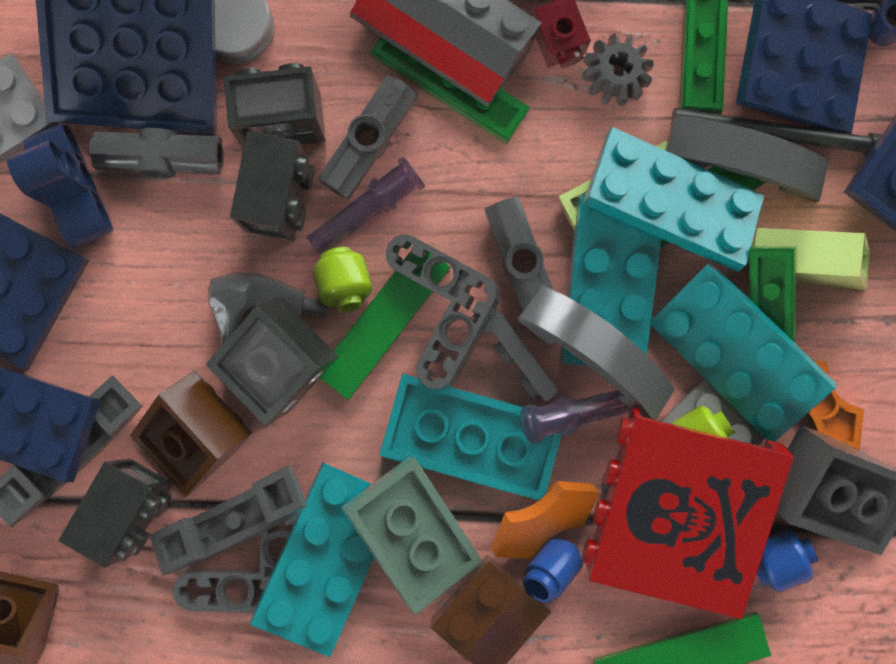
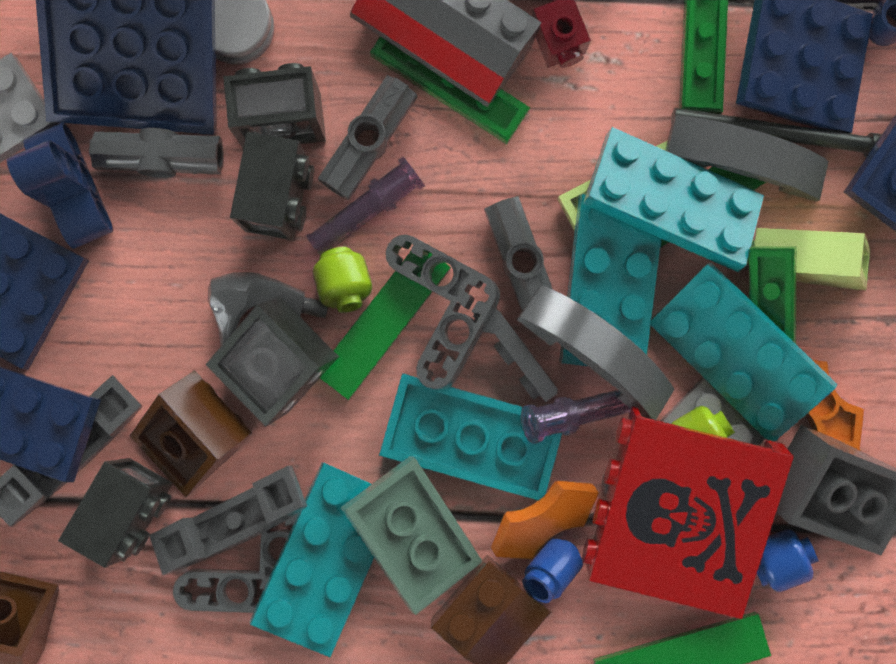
dark grey gear [582,33,654,107] -> none

